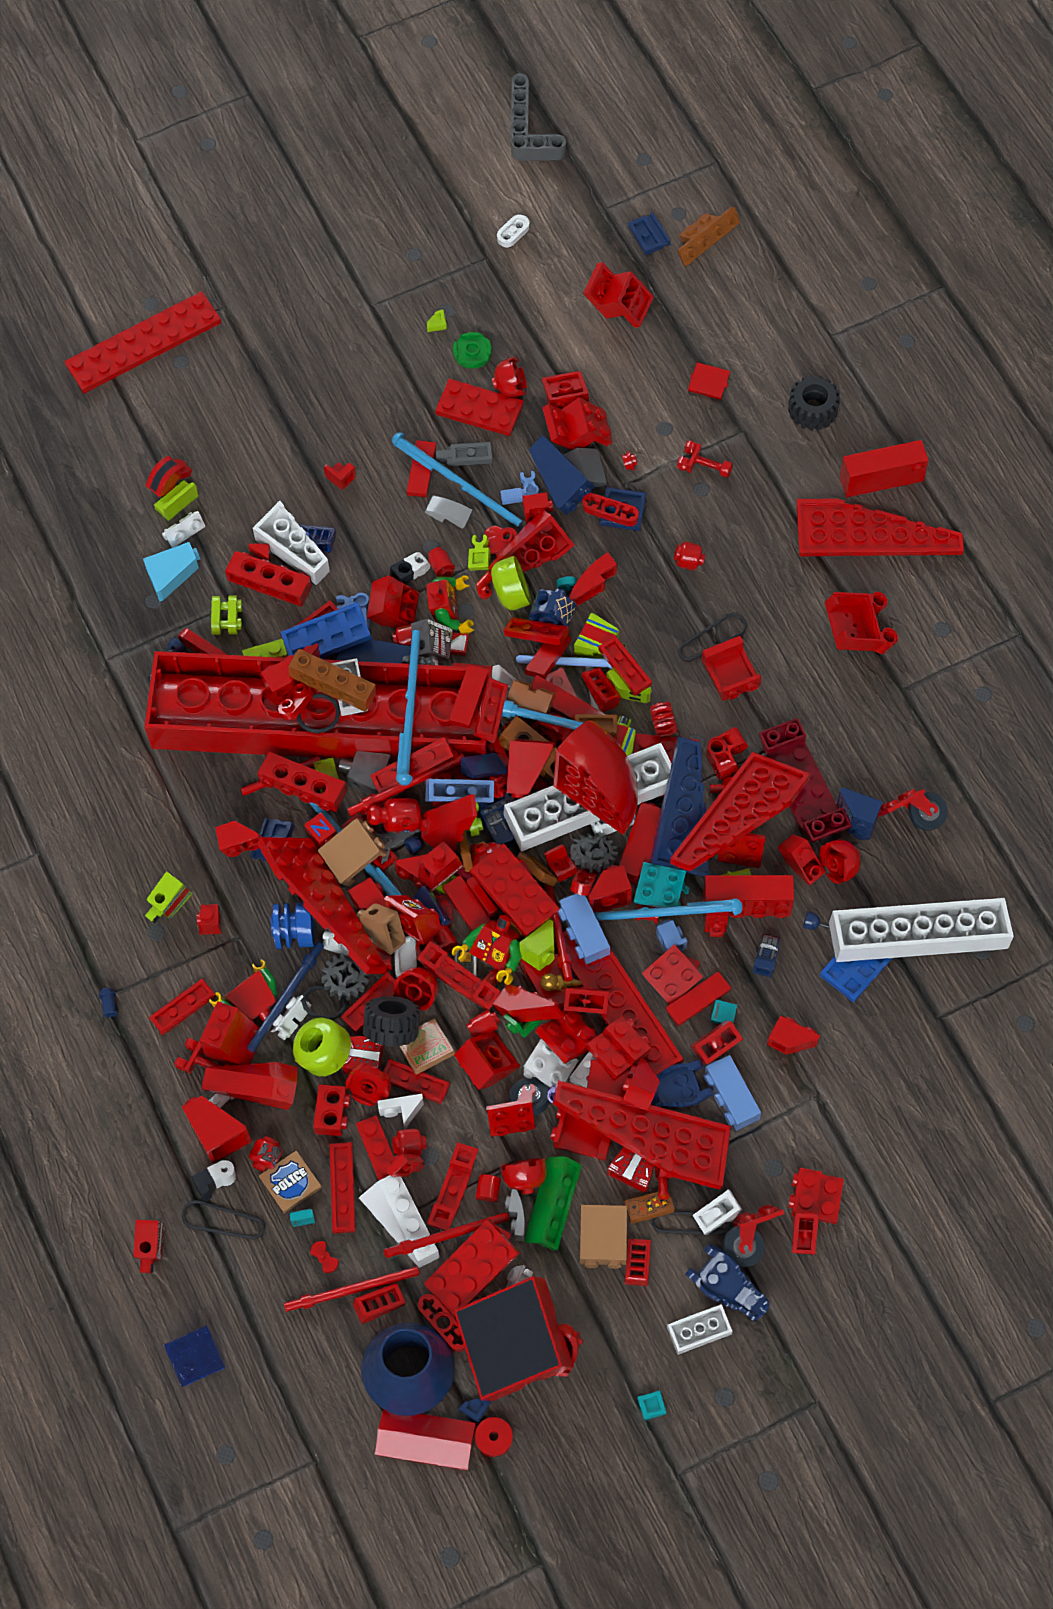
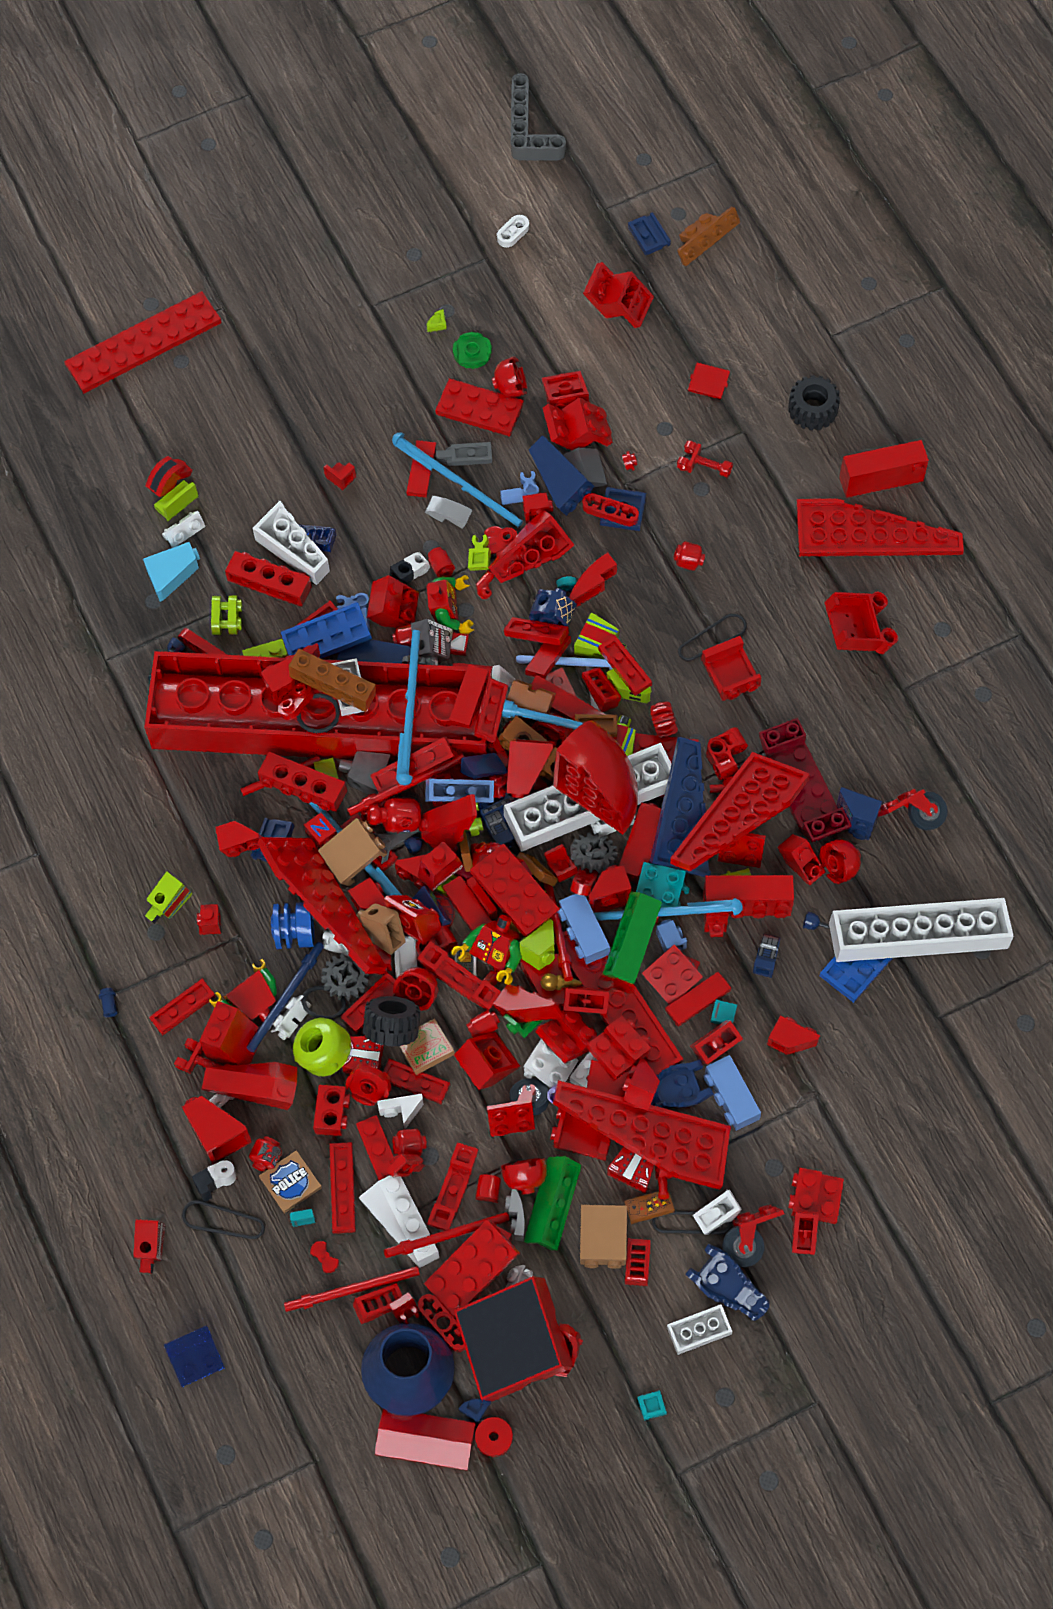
red slope [249,544,271,562] -> none
lime piece [491,556,532,610] -> none
none -> red tile [389,1292,419,1324]
none -> green panel [602,892,662,984]

